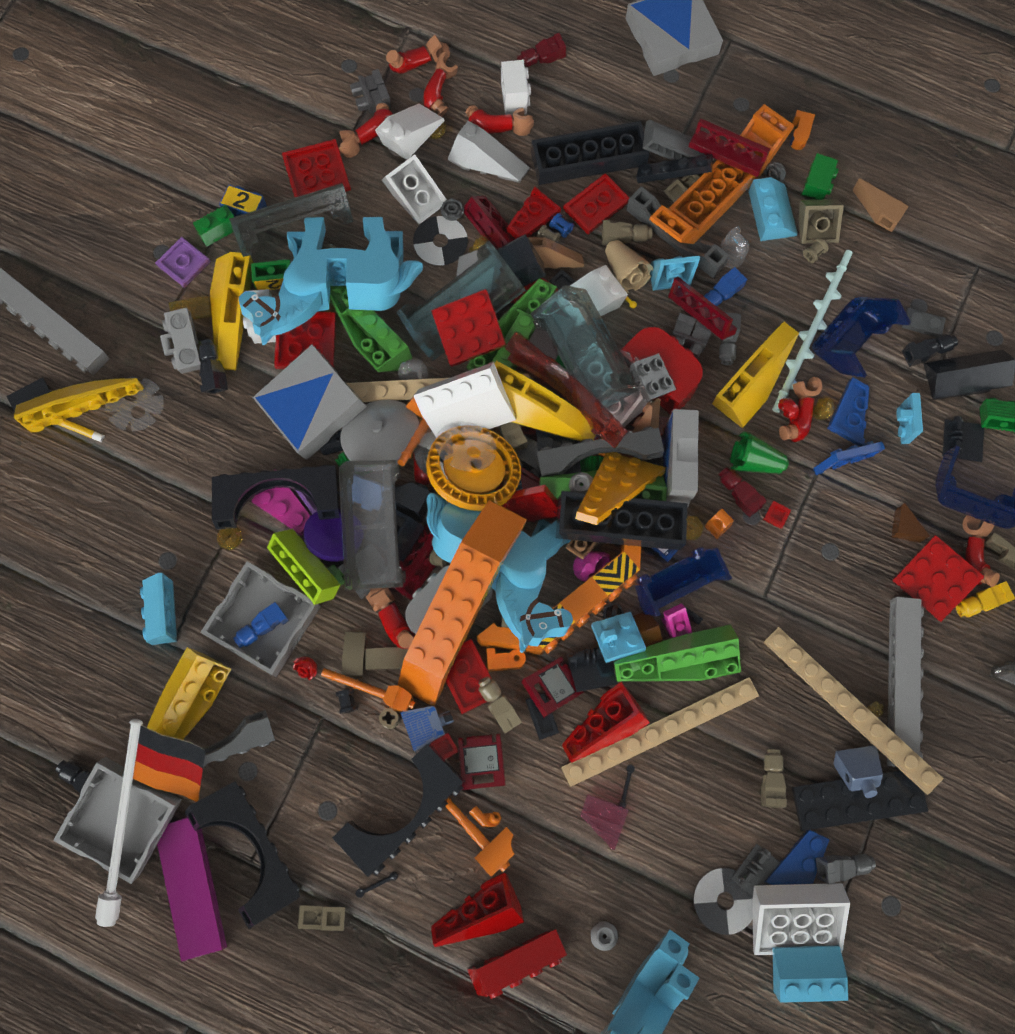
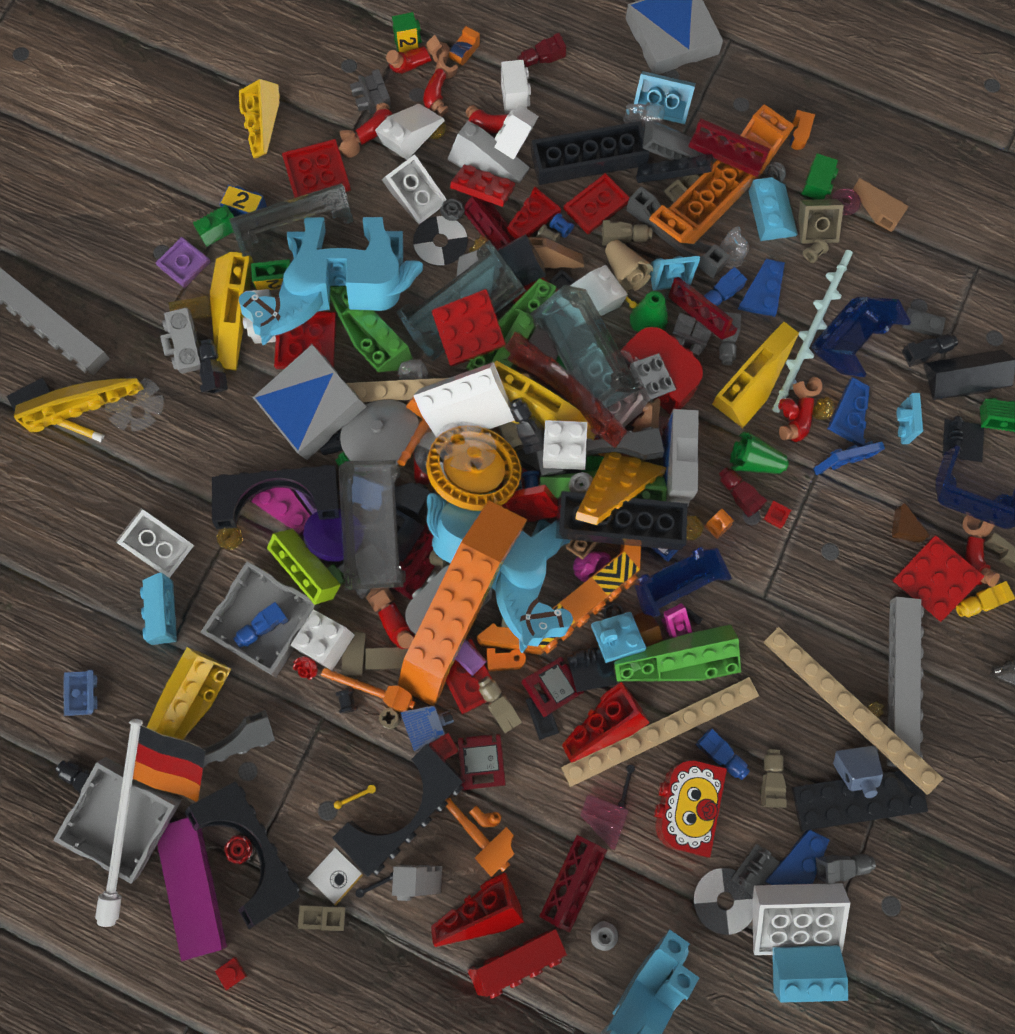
none -> medium blue bracket [64,670,97,716]
none -> white slope [116,508,194,578]
none -> red plate [215,957,247,991]
none -> red plate [224,835,252,864]
none -> yellow wedge [239,79,280,158]
none -> white brick [291,609,355,671]
none -> white sticker [308,848,363,906]
none -> yellow hinge [334,785,376,809]
none -> brick [392,12,422,52]
none -> light grey wedge [392,864,442,901]
none -> orange leg [449,26,480,65]
none -> red plate [450,165,516,207]
none -> medium lavender tile [456,639,487,676]
none -> white brick [494,105,539,159]
none -> black piece [510,398,545,454]
none -> blue bush [522,471,540,489]
none -> dark red fence [539,835,607,932]
none -> white brick [543,420,587,470]
none -> clear piece [624,102,665,131]
none -> green cone [630,291,668,332]
none -> medium azure slope [632,71,696,124]
none -> brick [654,761,727,858]
none -> blue piece [695,729,750,780]
none -> blue wing [737,259,785,317]
none -> clear pink piece [832,188,861,215]

